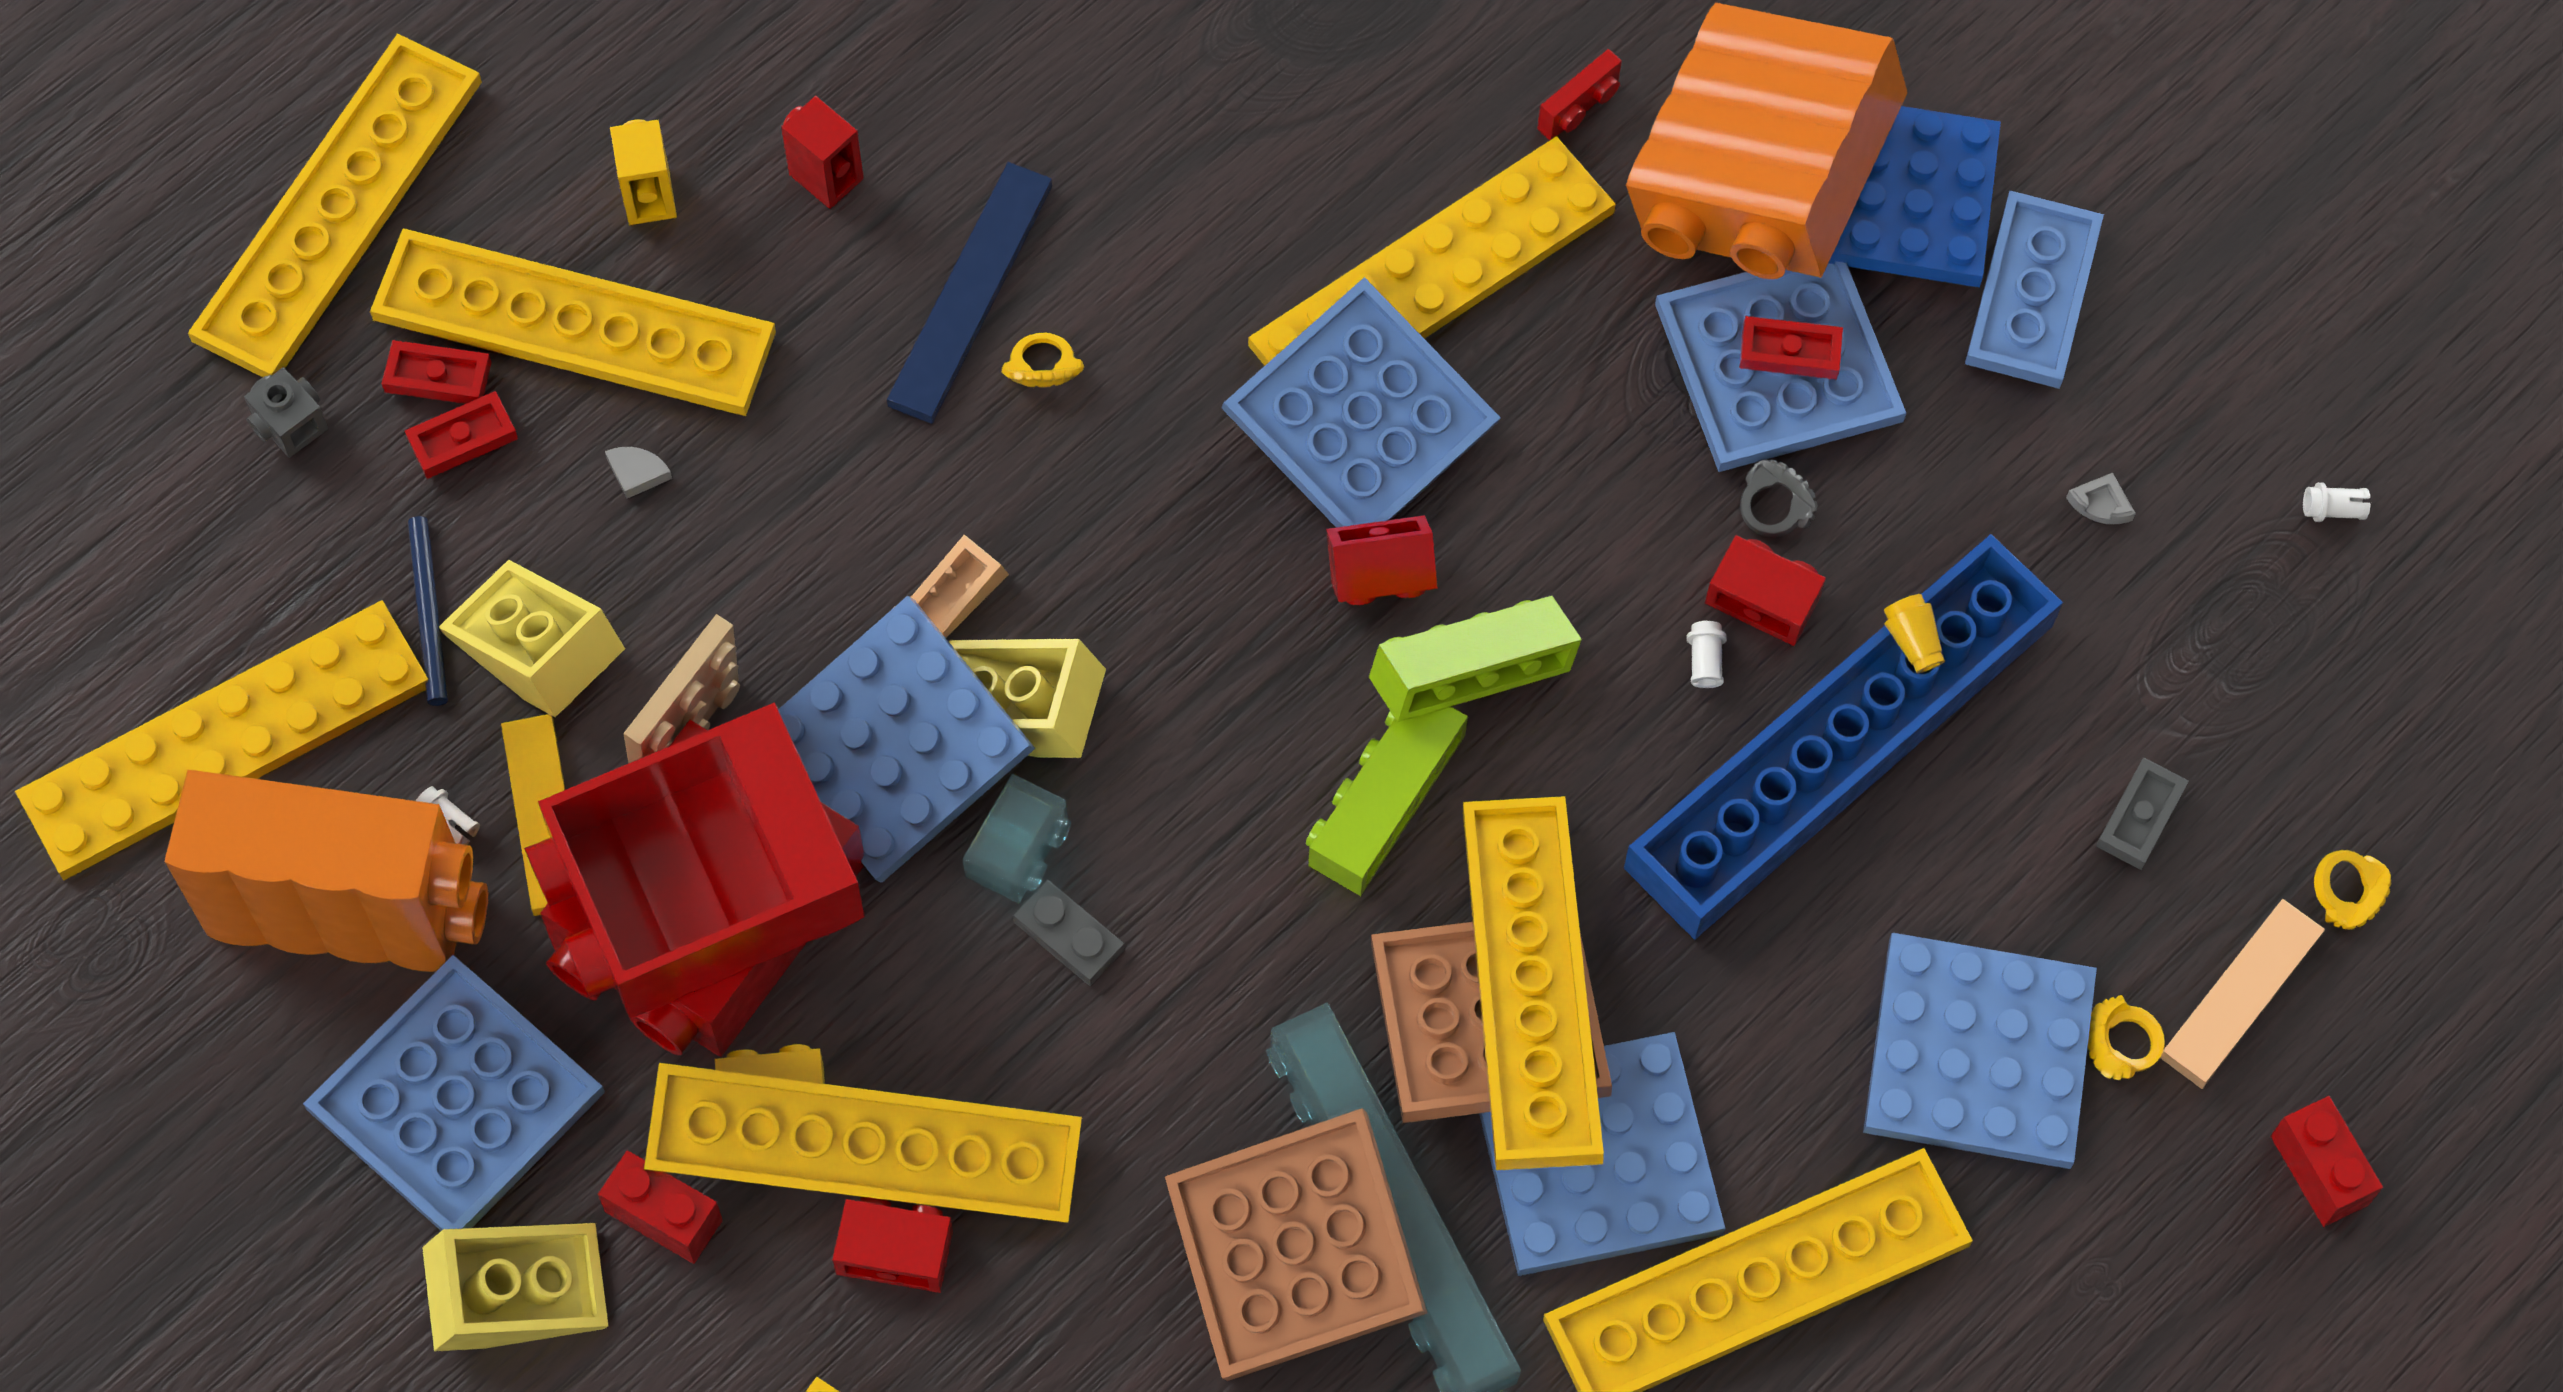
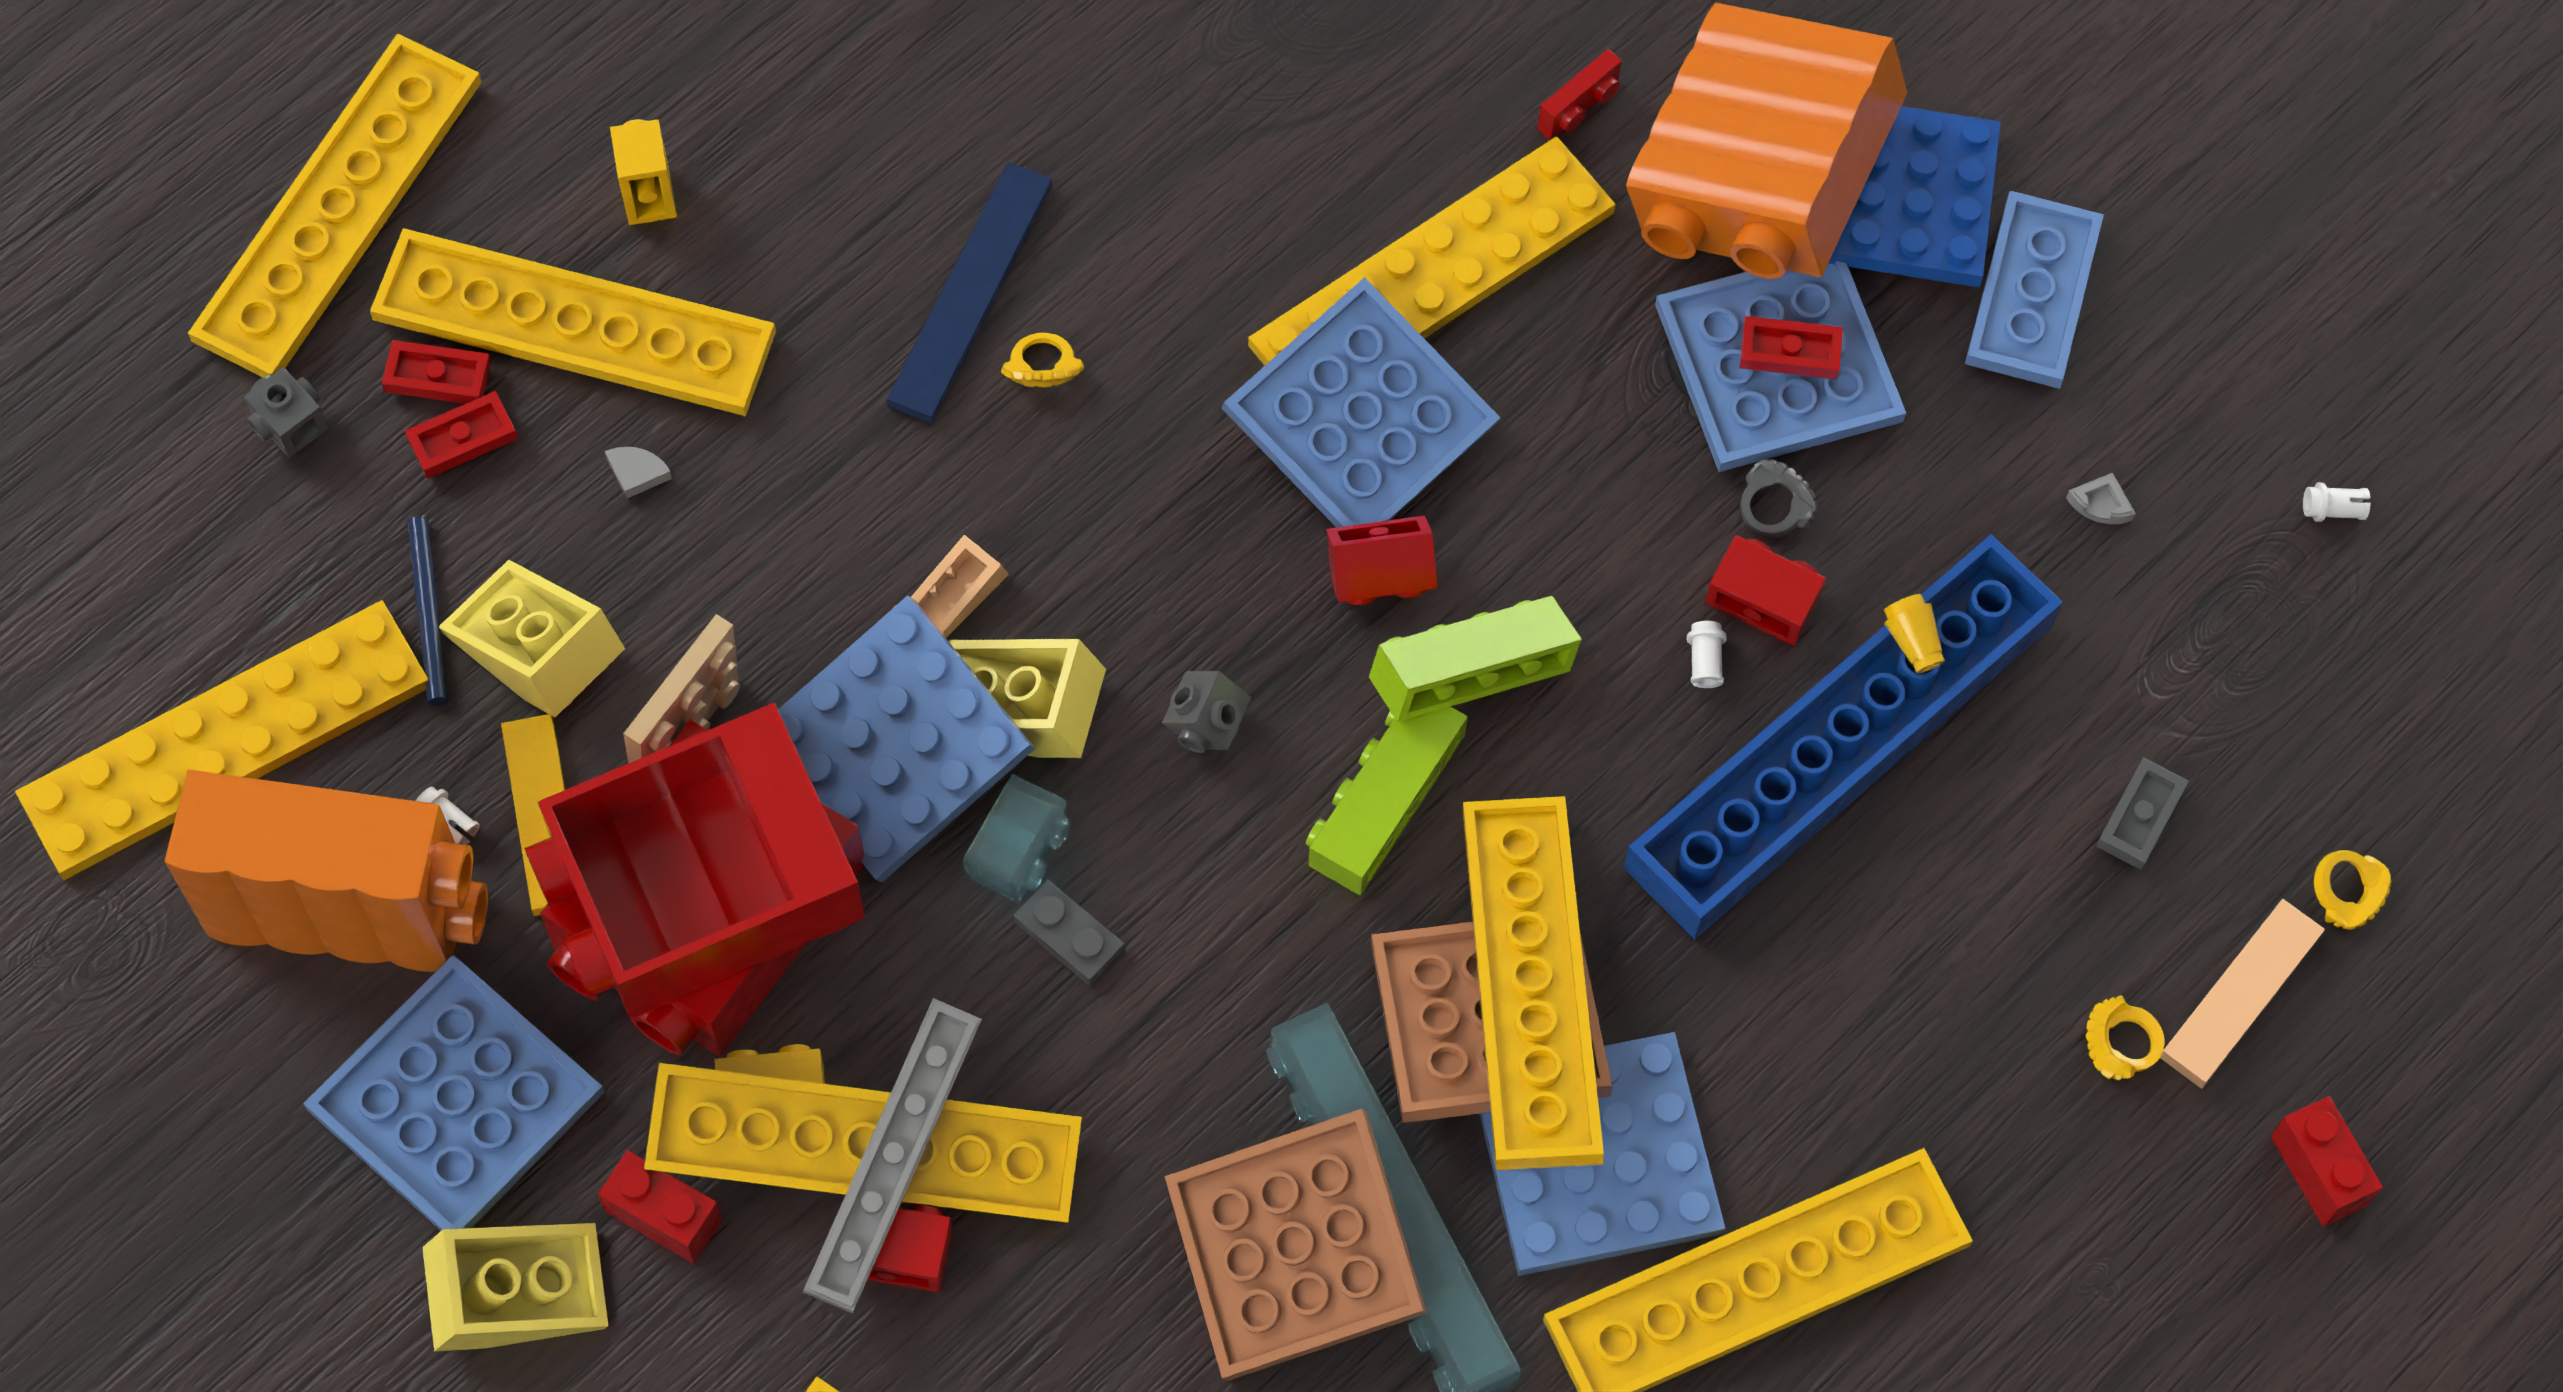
red brick [781,96,864,209] -> none
medium blue plate [1863,933,2097,1169] -> none
none -> light grey tile [803,998,982,1314]
none -> dark grey brick [1162,671,1251,753]

